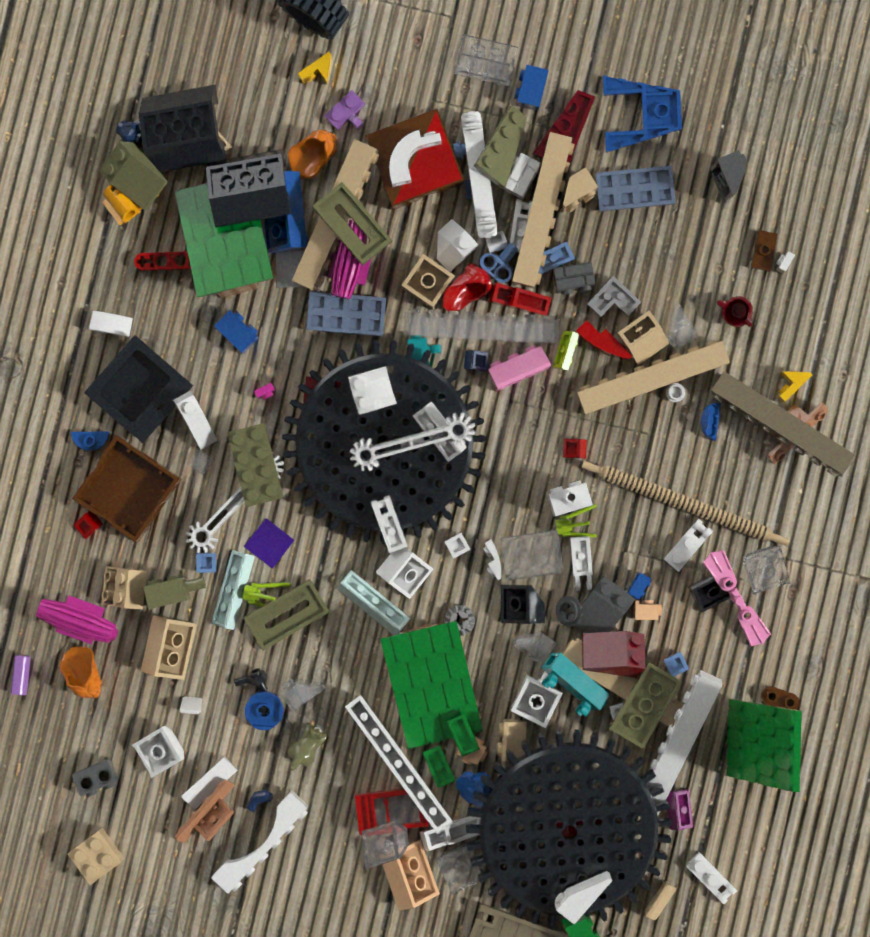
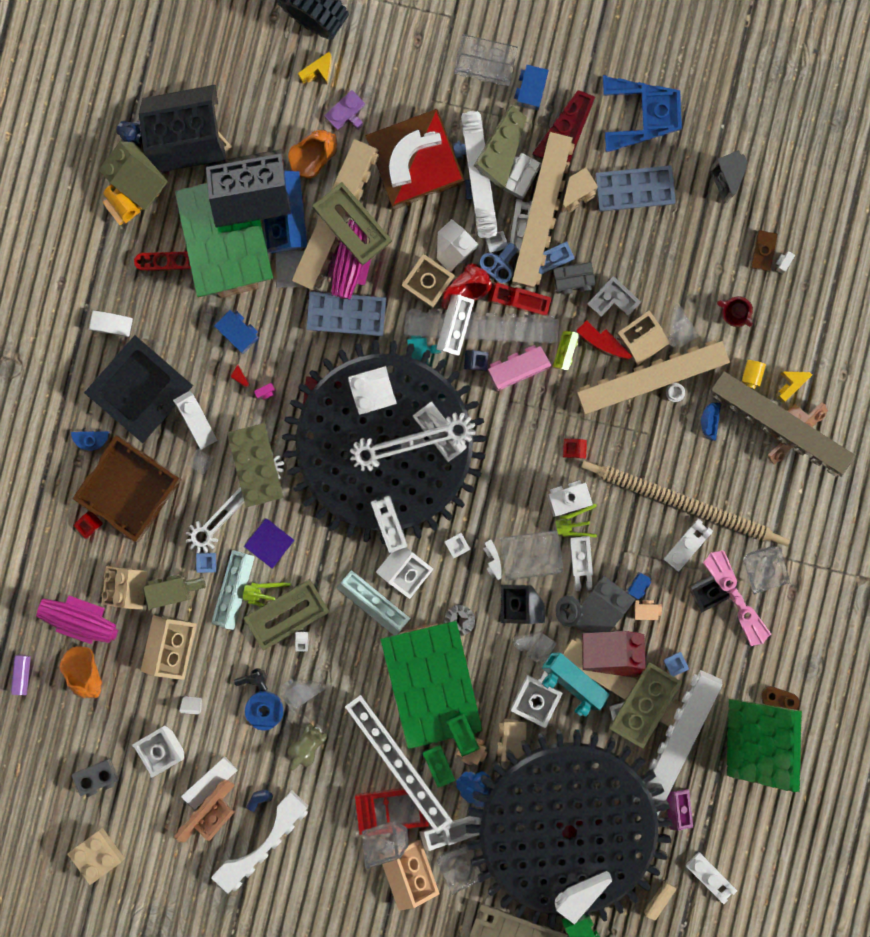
none -> red slope [231,365,250,387]
none -> white piece [295,632,308,651]
none -> white slope [437,294,474,356]
none -> yellow brick [741,360,766,390]

